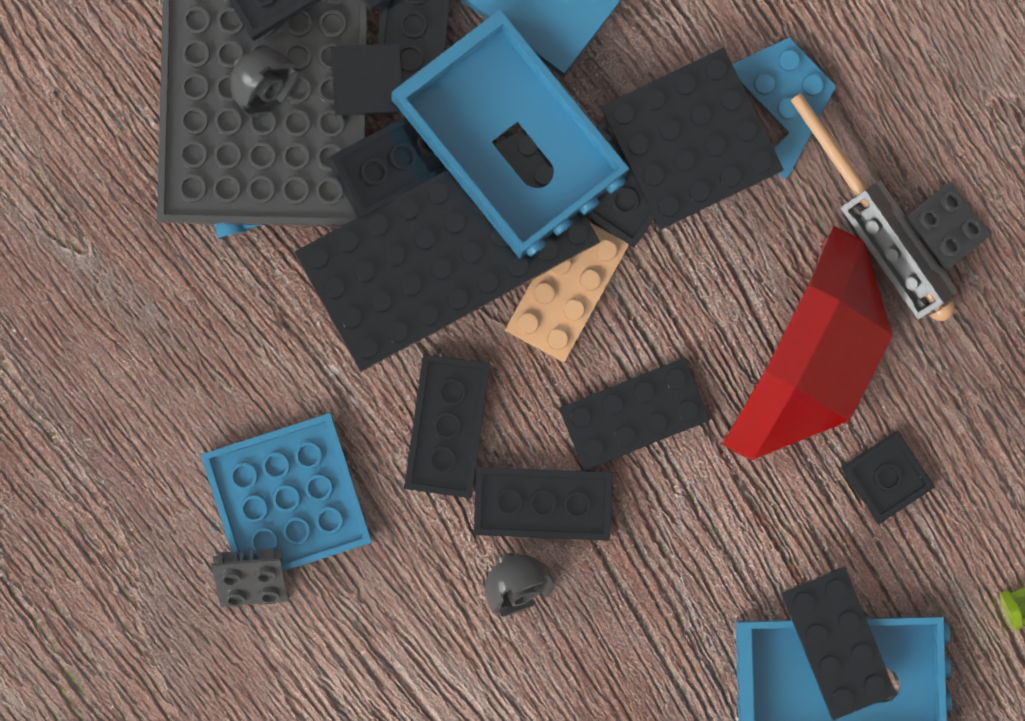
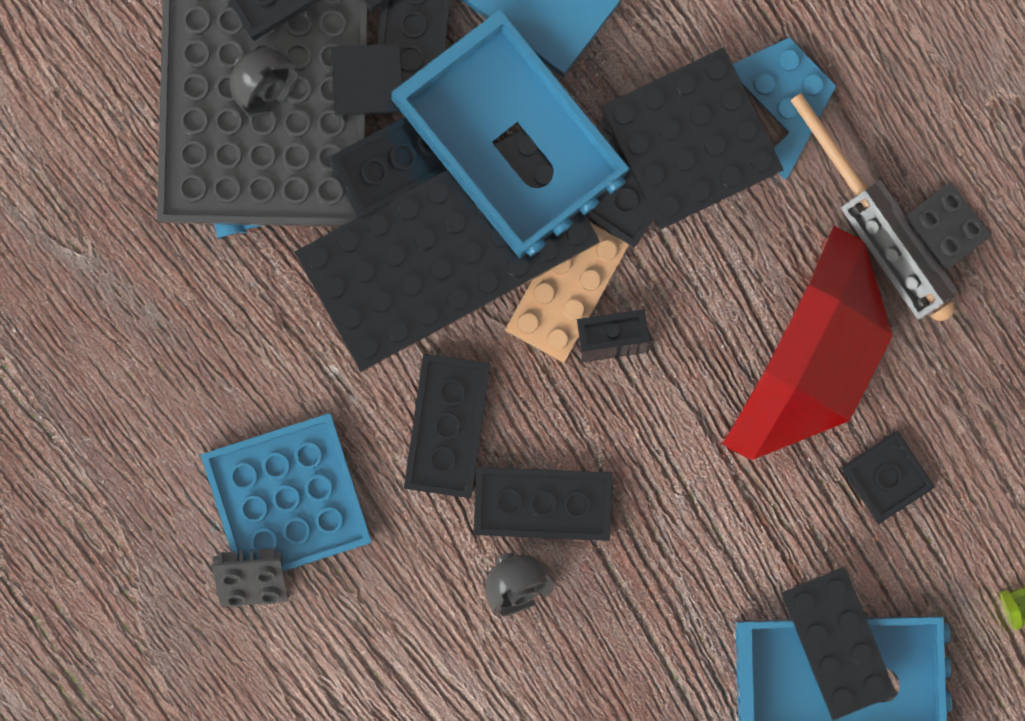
black plate [559,357,710,471] -> none
none -> black panel [577,309,650,362]

